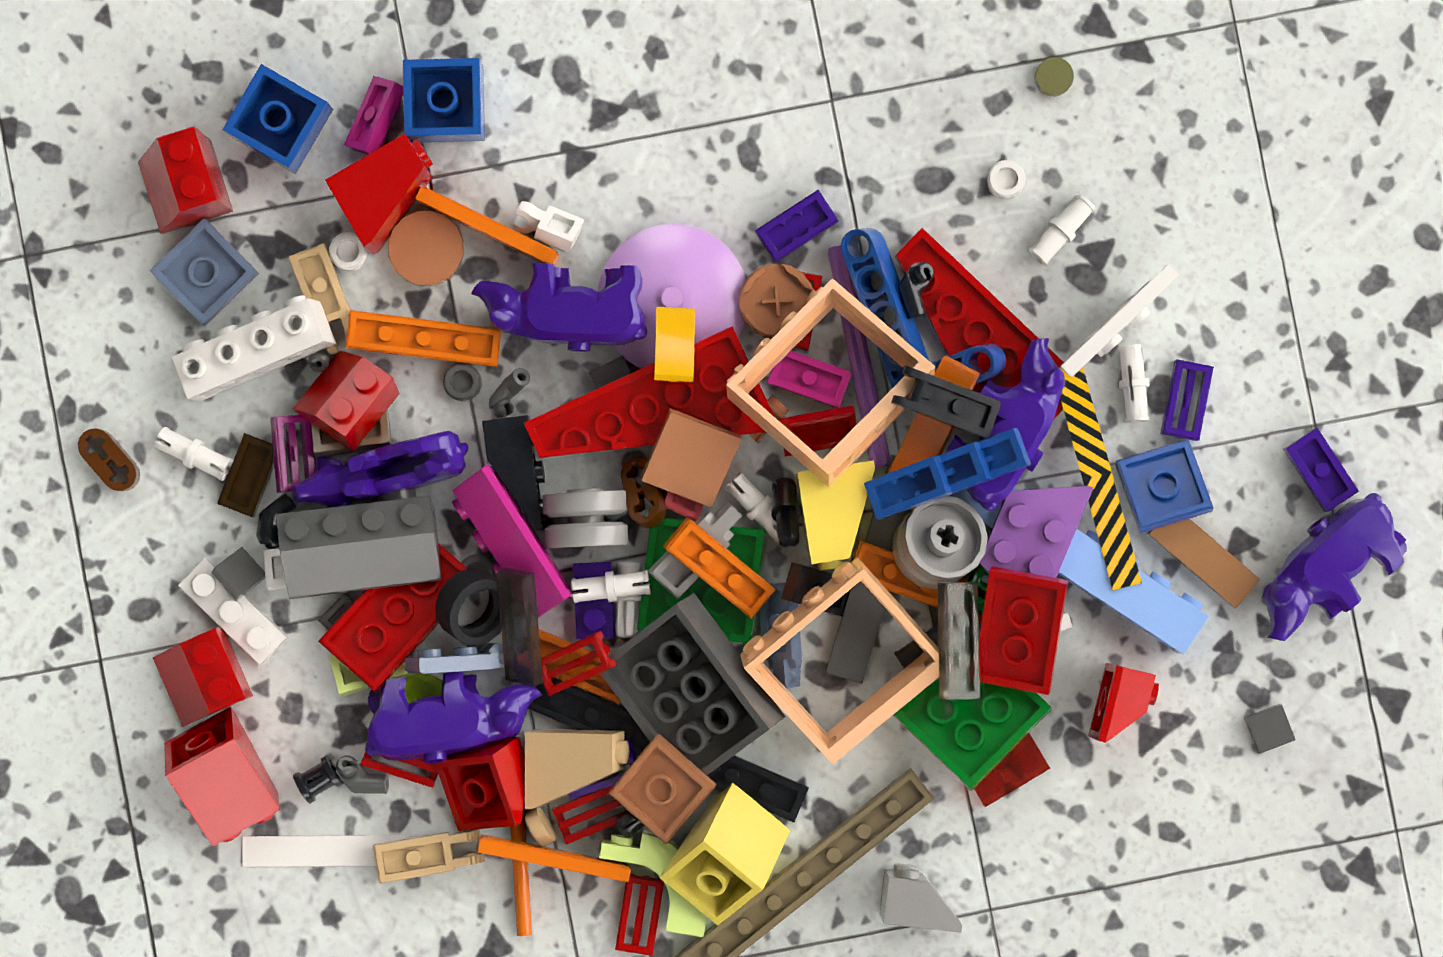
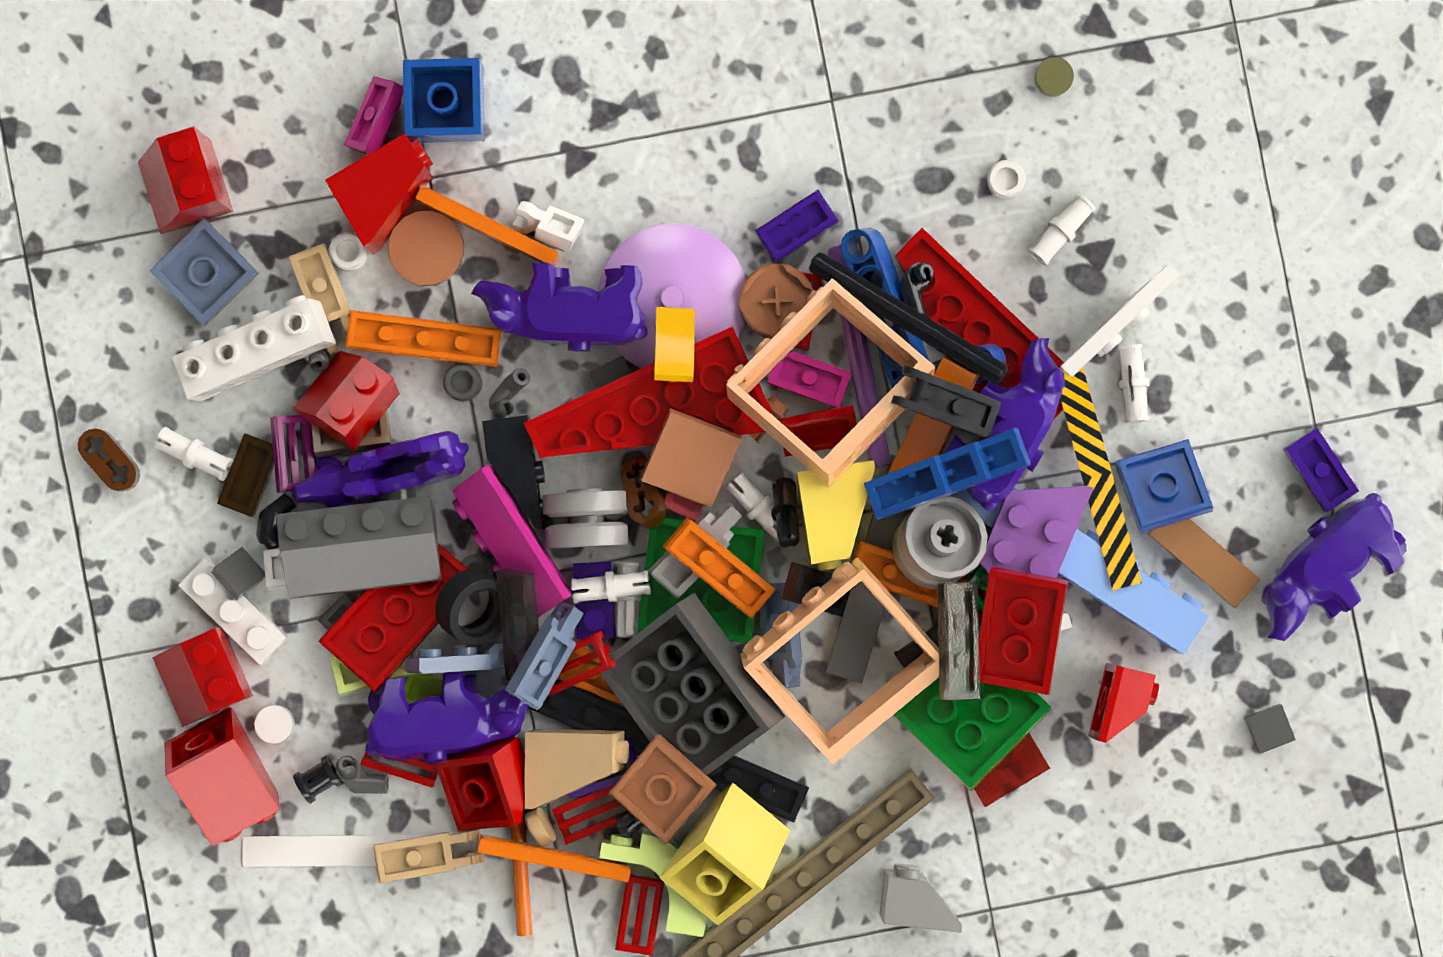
blue brick [222,64,334,174] -> none
dark purple tile [1160,359,1214,441] -> none
none -> white tile [254,705,295,744]
none -> sand blue hinge [505,602,584,710]
none -> black axle [809,252,1008,385]

